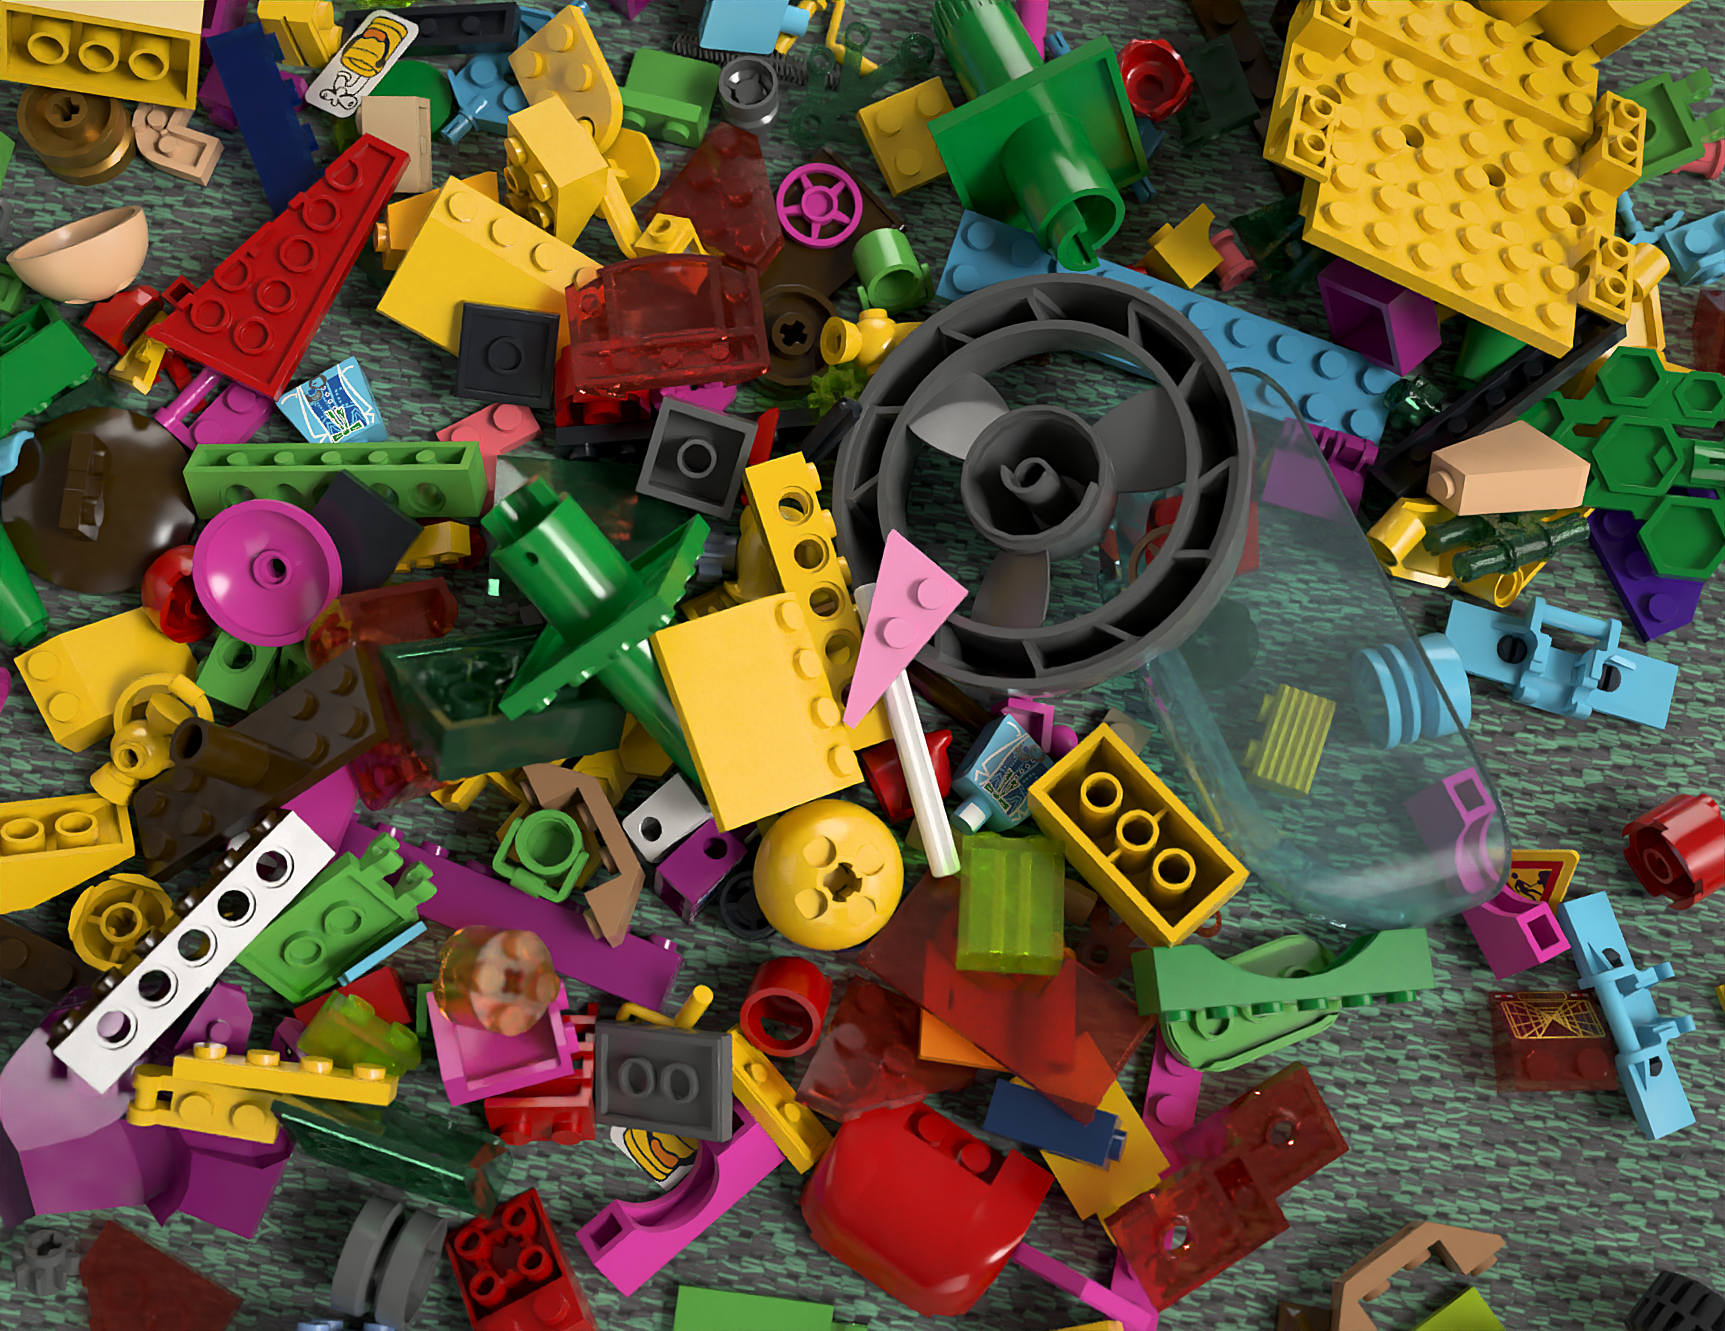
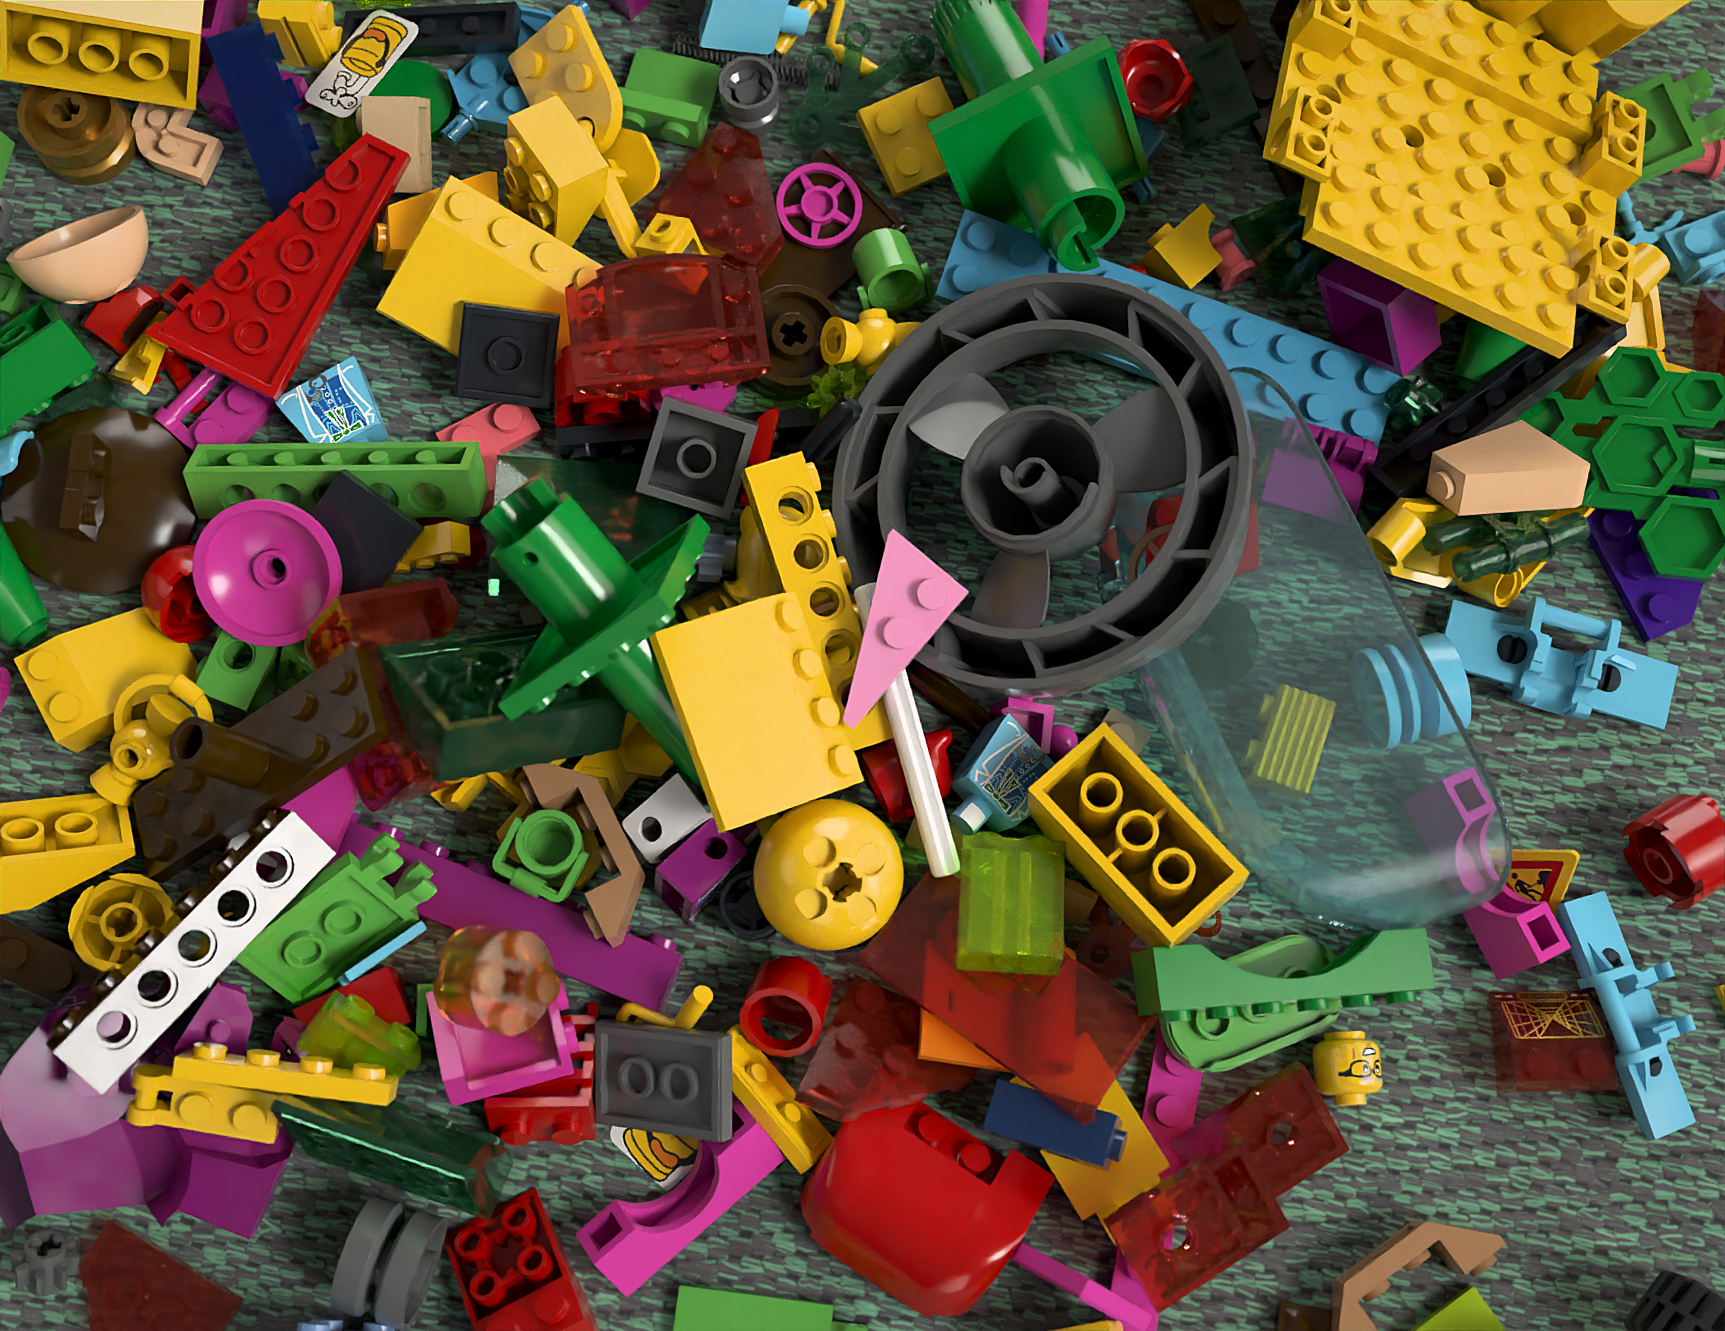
none -> yellow head [1312,1031,1383,1106]

